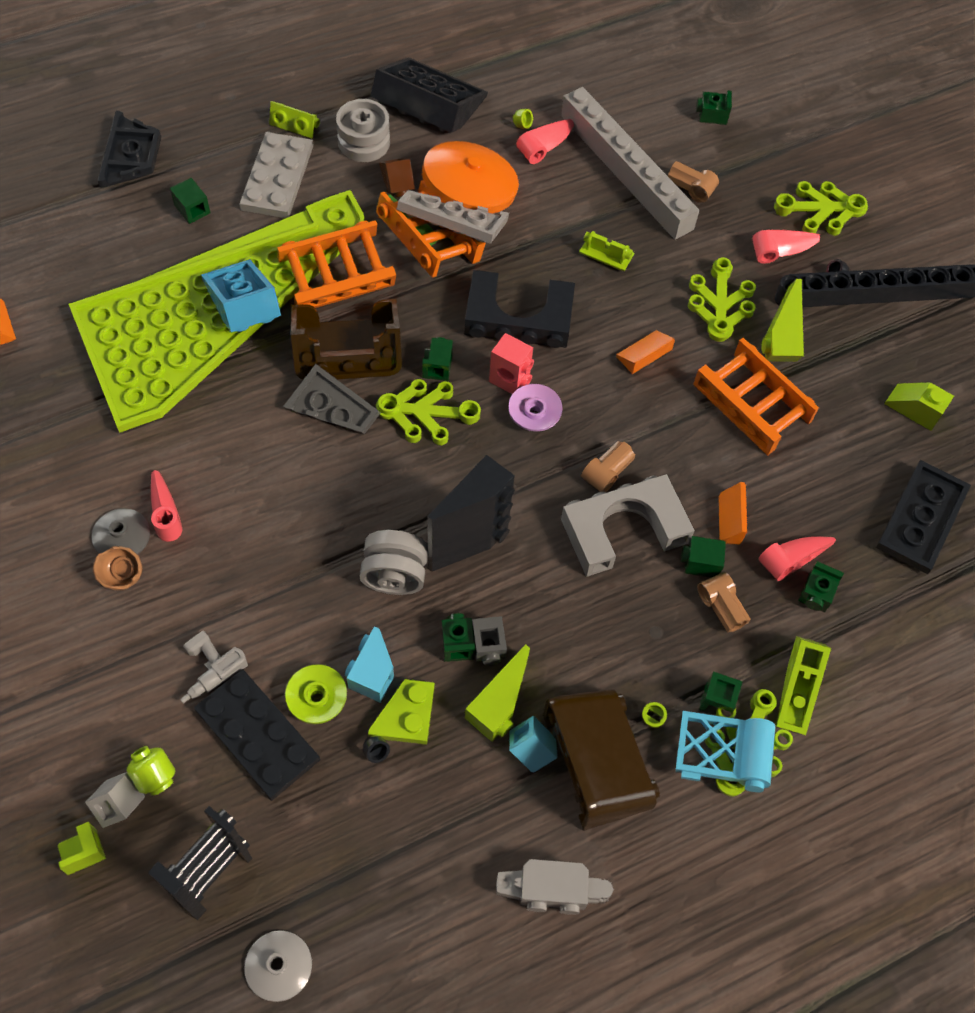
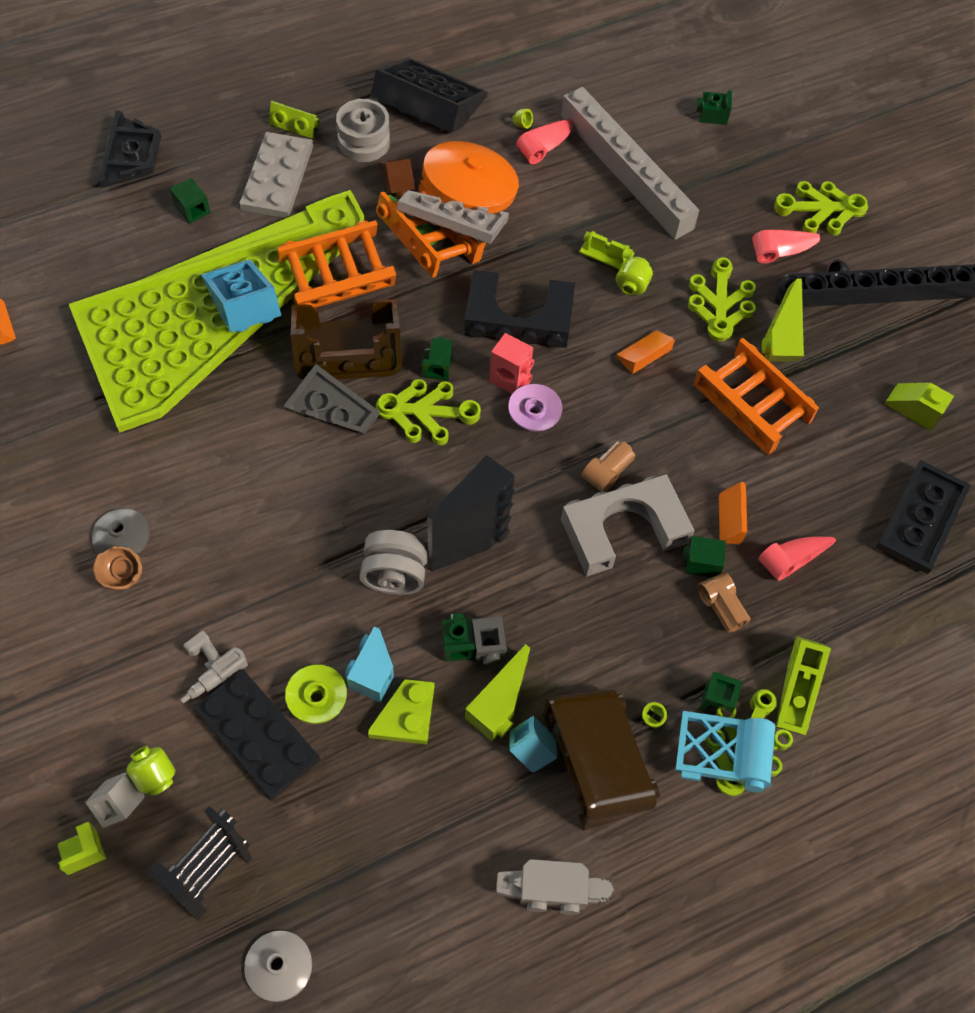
coral piece [151,470,182,542] -> none
black hinge [363,735,390,763] -> none
medium nougat piece [668,161,719,203] -> none
dark green brick [798,561,844,612] -> none
none -> lime head [616,257,653,295]

